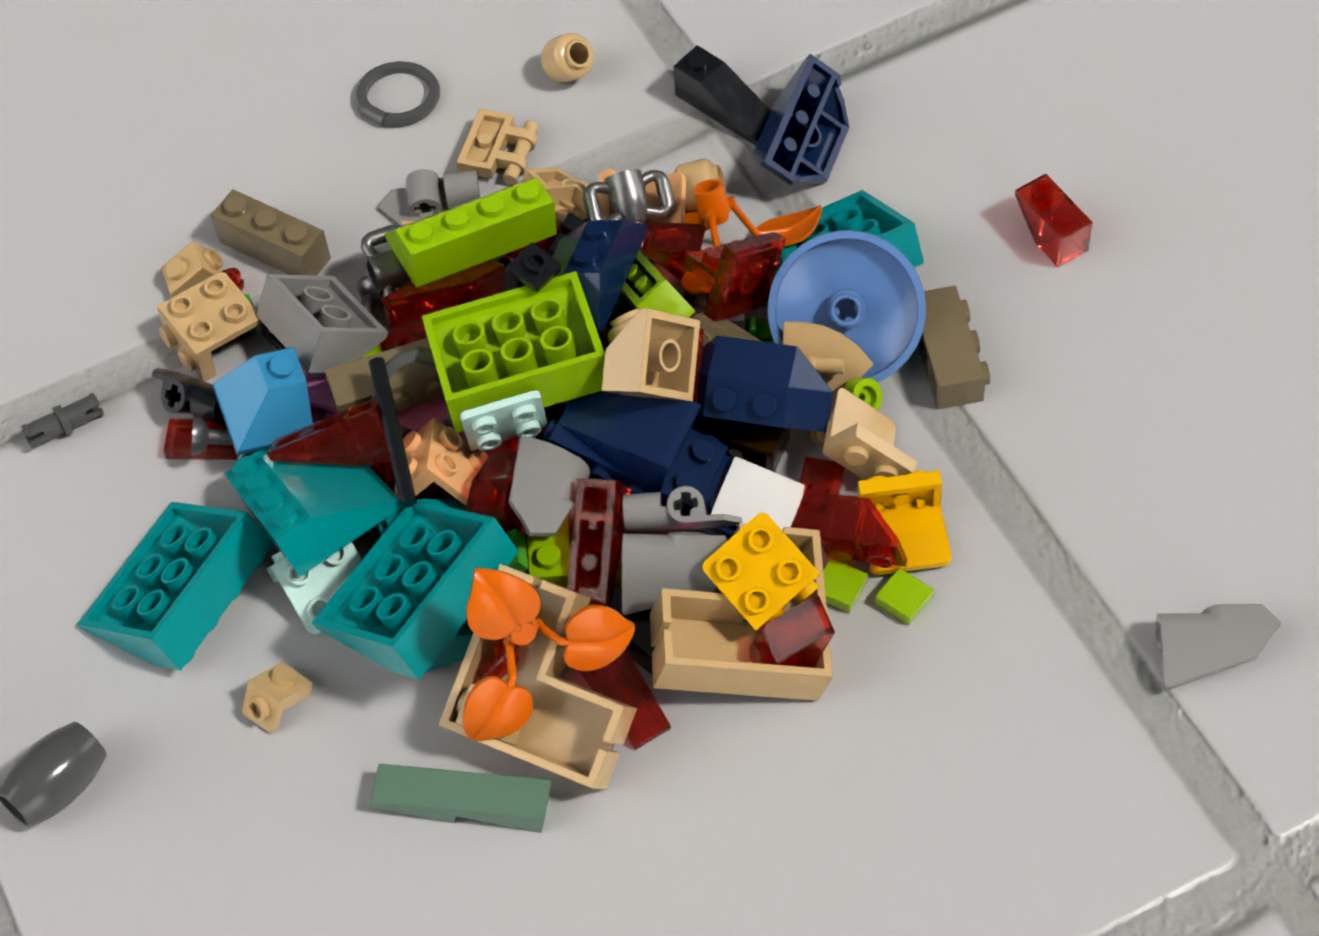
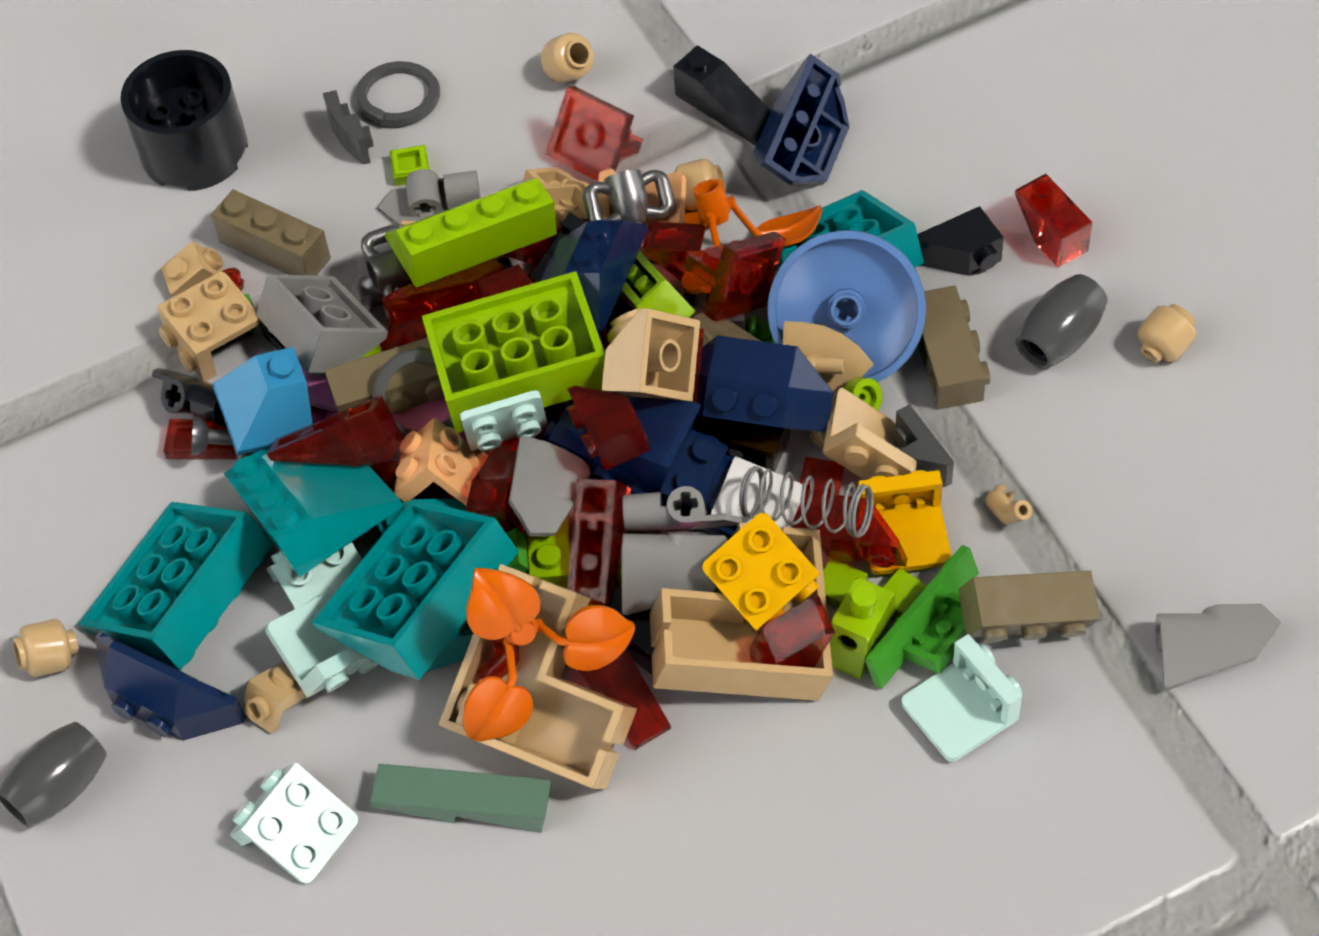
dark grey pin [21,393,104,448] -> none
black bar [369,357,417,507] -> none
tan plate [456,109,539,185] -> none
black bracket [501,242,561,293] -> none
none -> tan head [13,619,78,677]
none -> dark blue wedge [95,631,246,741]
none -> black brick [120,50,248,191]
none -> light aqua bracket [229,763,358,883]
none -> light aqua bracket [265,593,379,698]
none -> dark grey slope [322,90,374,164]
none -> lime tile [389,144,430,186]
none -> clear red bracket [545,86,643,182]
none -> clear red slope [567,385,651,471]
none -> light grey piece [739,466,874,538]
none -> lime torso [828,578,895,680]
none -> bright green bracket [865,545,979,689]
none -> dark grey slope [893,404,954,487]
none -> light aqua bracket [901,634,1022,762]
none -> black slope [917,206,1004,276]
none -> dark tan brick [958,570,1100,643]
none -> tan arm [986,484,1032,525]
none -> dark grey piece [1016,274,1108,369]
none -> tan head [1137,304,1197,363]

